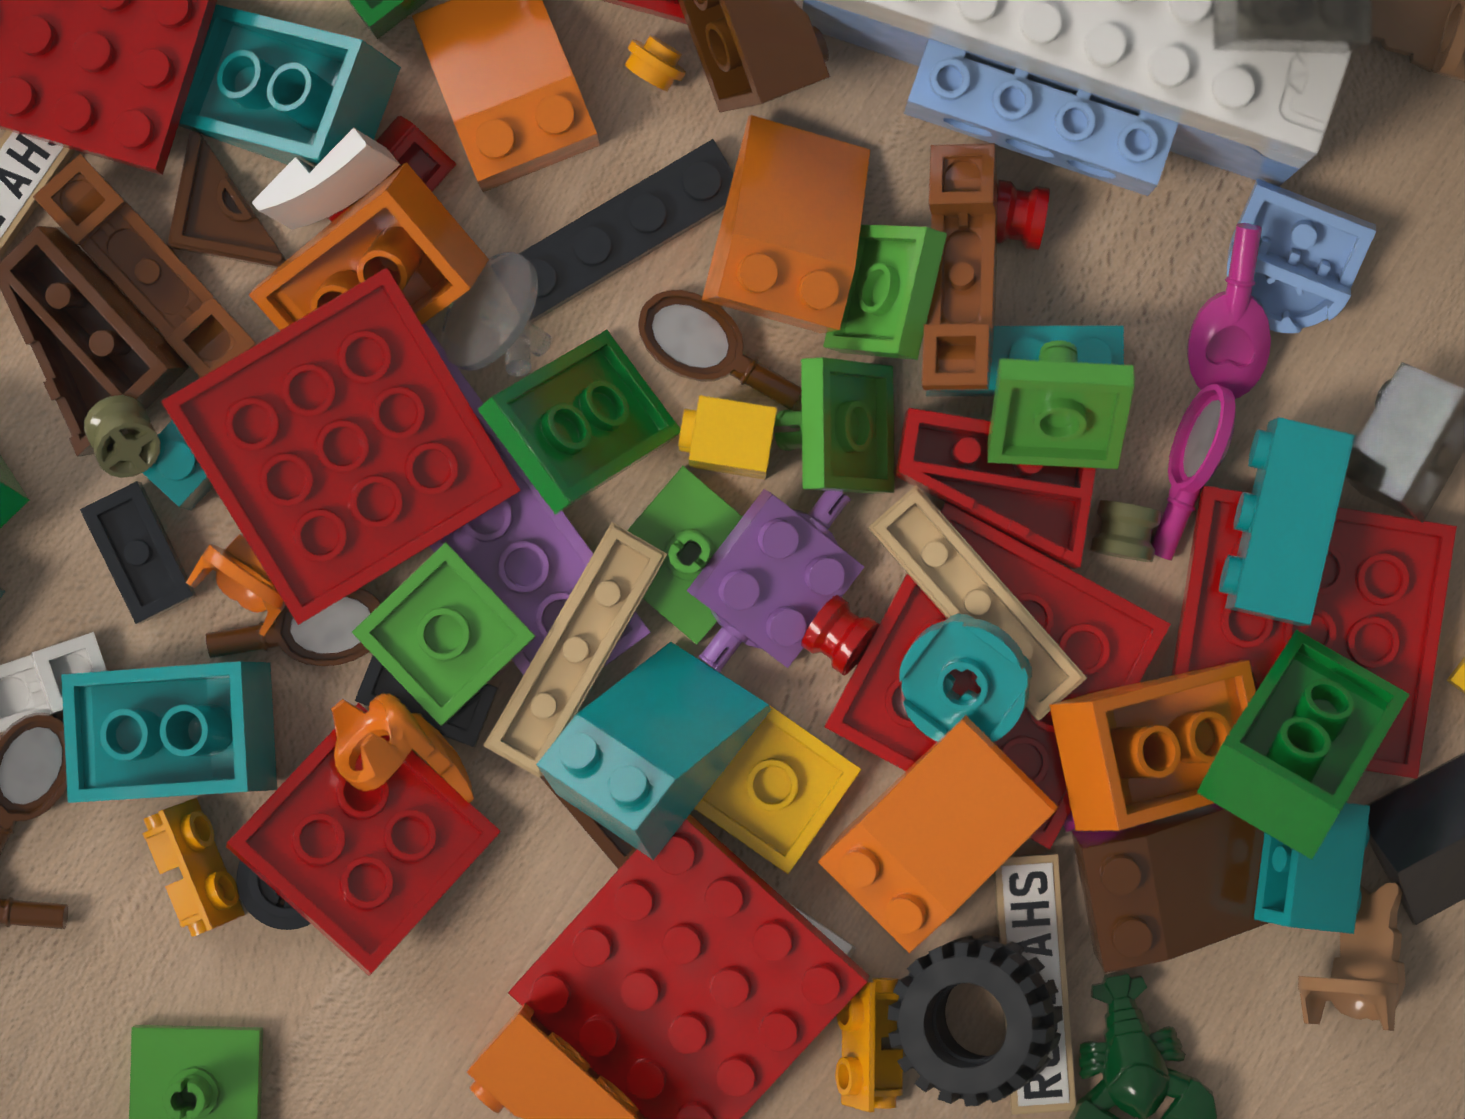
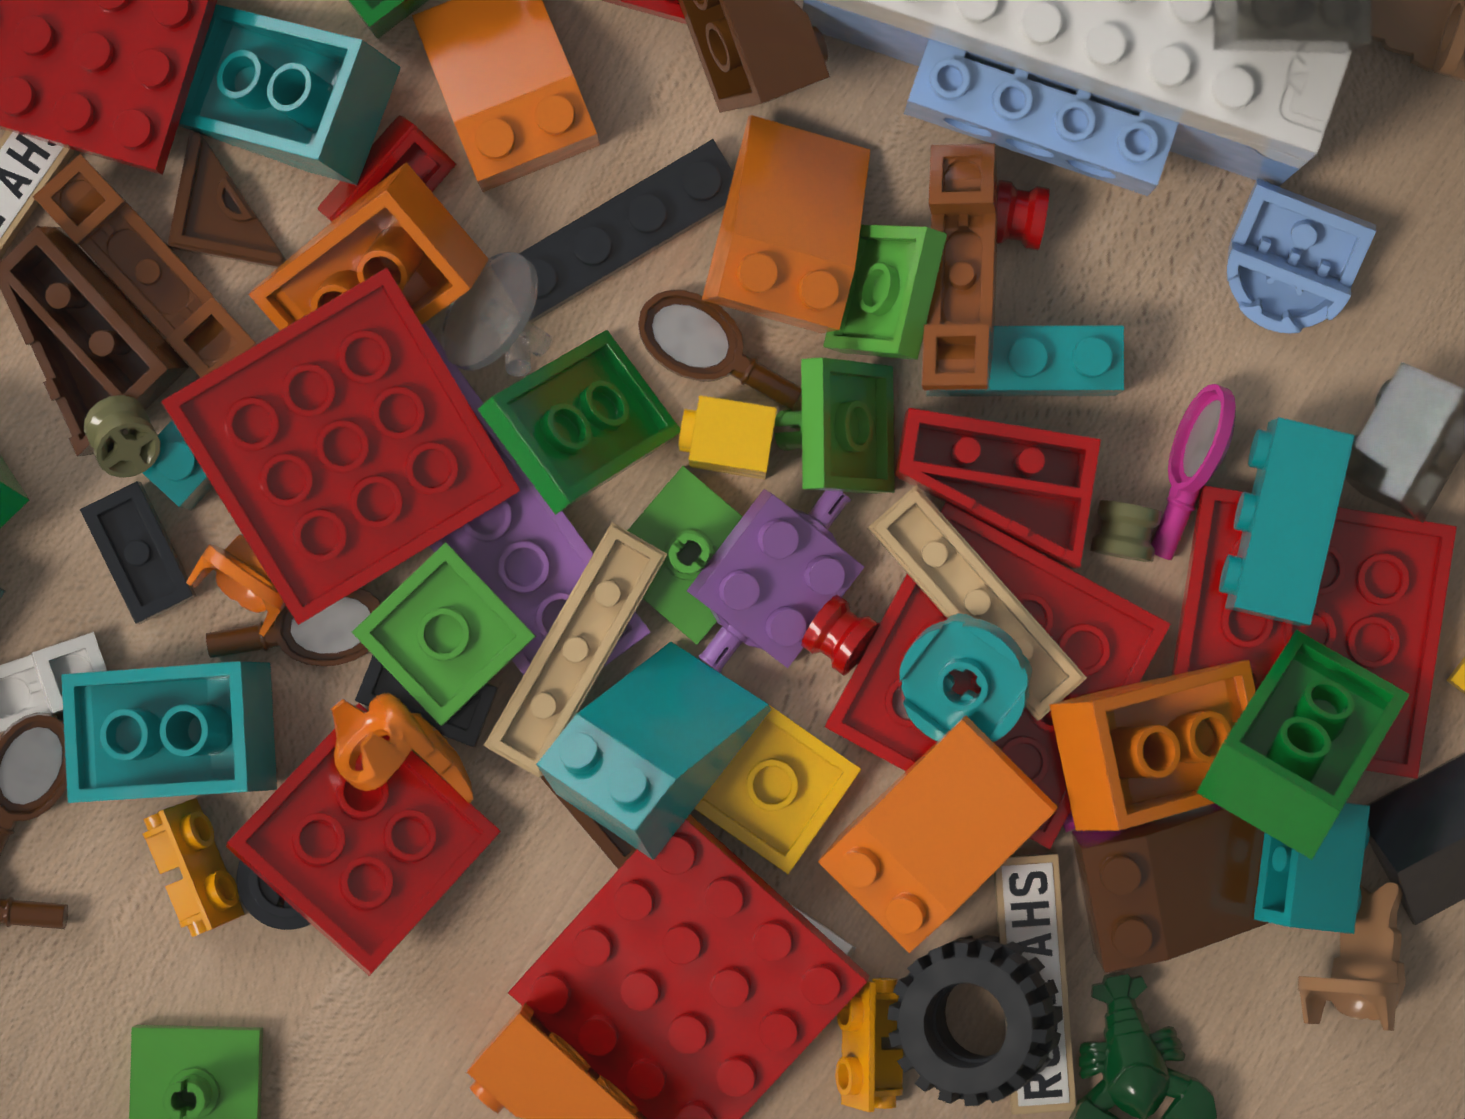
white slope [252,128,400,230] -> none
light orange plate [625,35,686,91] -> none
bright green tile [988,340,1134,469] -> none
dark pink piece [1187,223,1271,399] -> none

